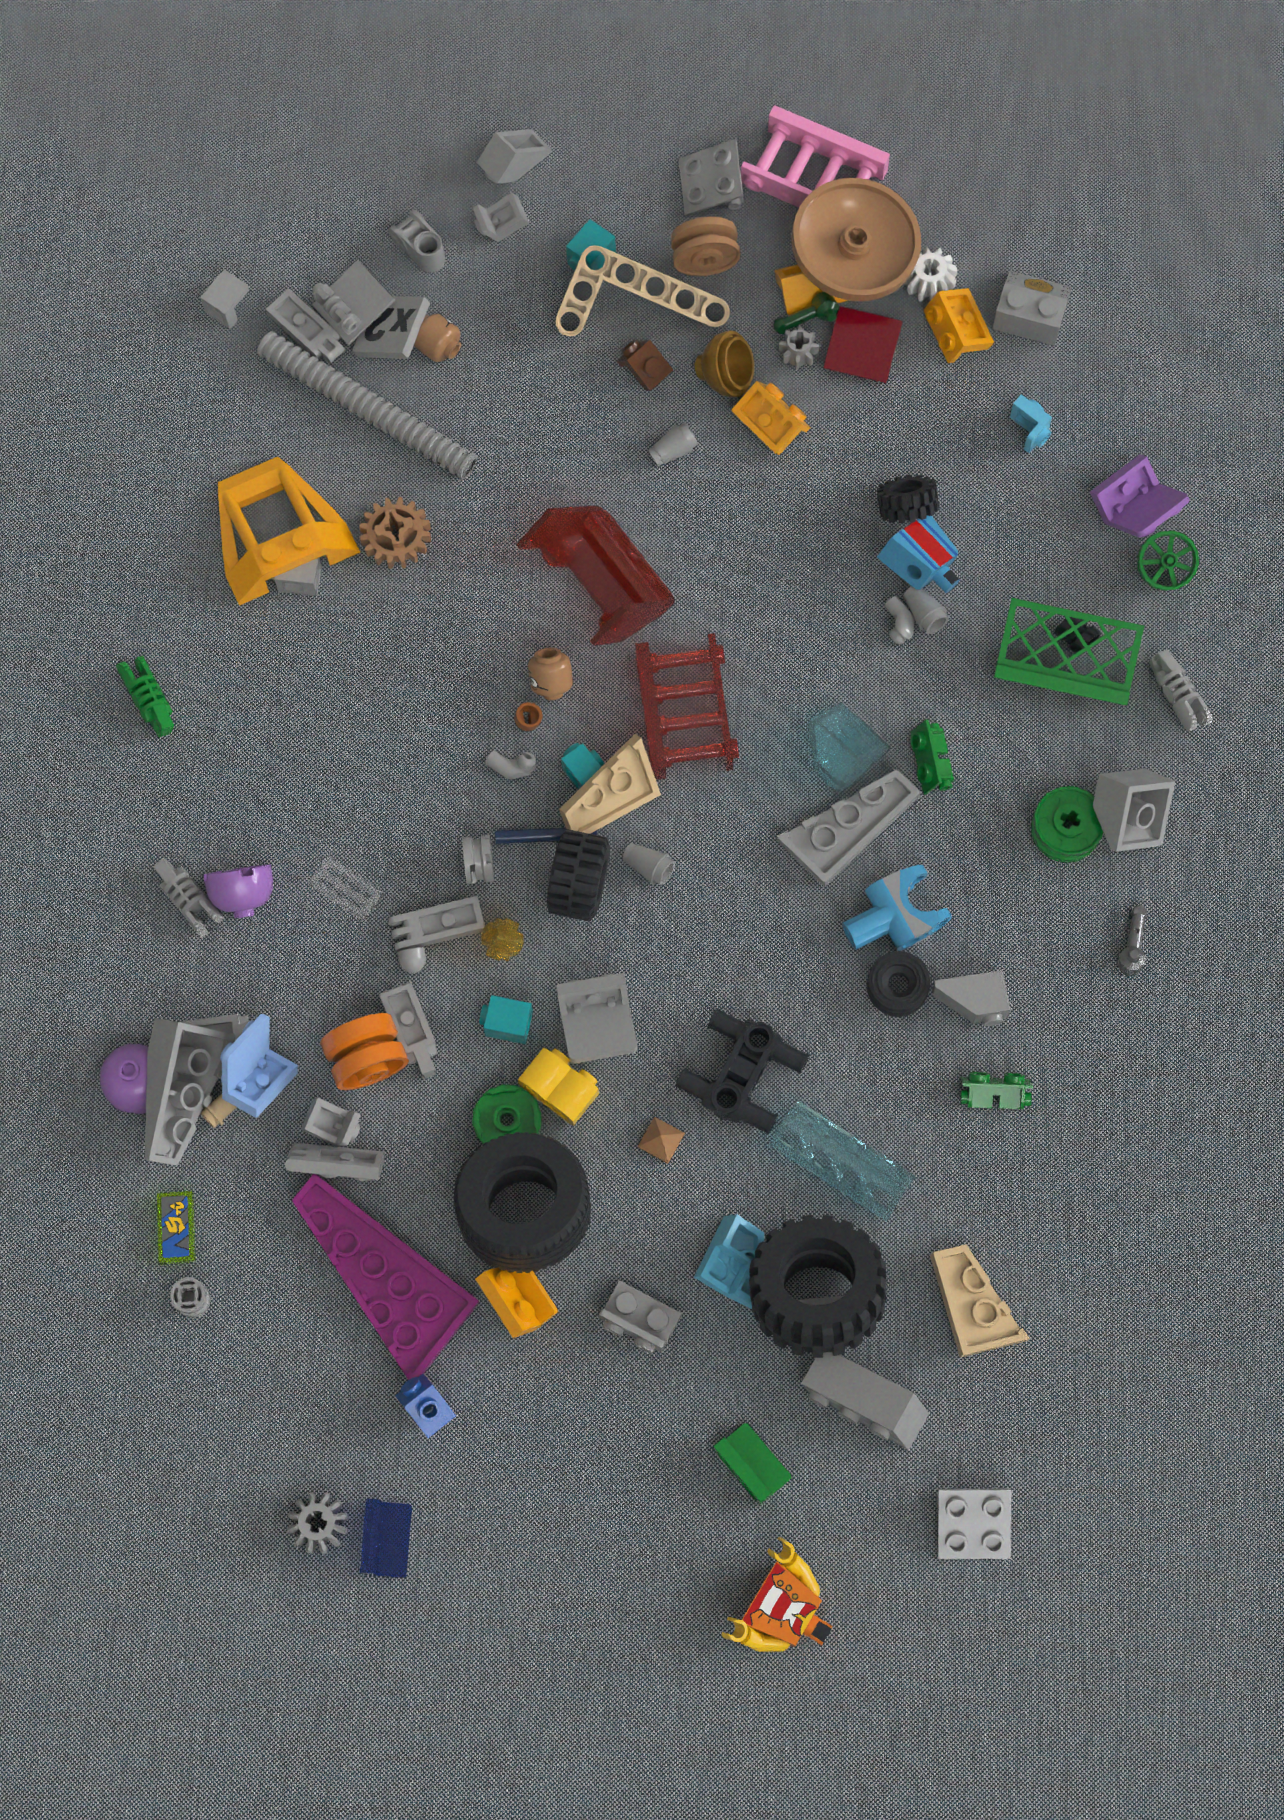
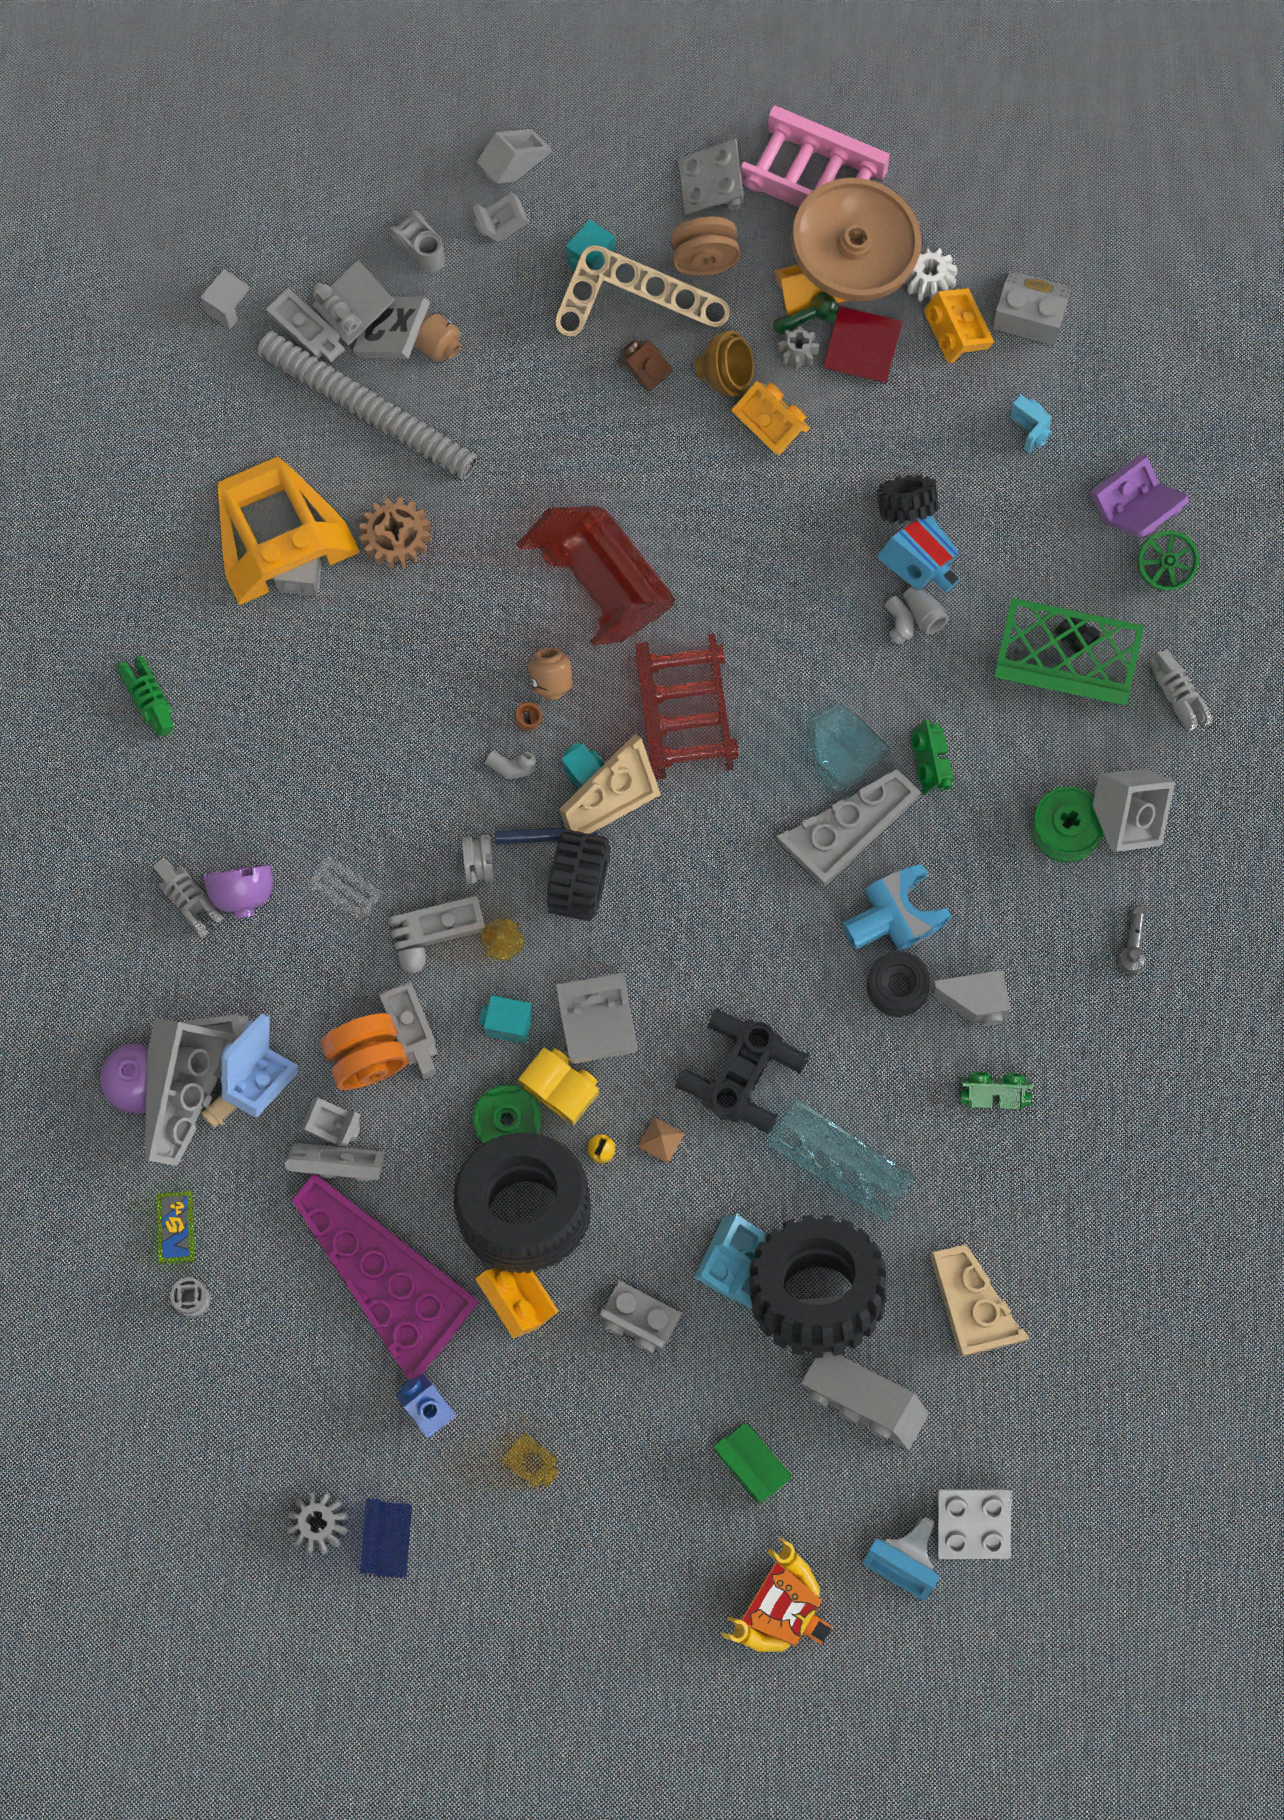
light grey cone [622,843,675,885] -> none
light grey cone [648,422,699,467] -> none
none -> clear yellow brick [501,1432,560,1491]
none -> yellow hinge [587,1134,615,1164]
none -> dark azure piece [862,1517,940,1602]

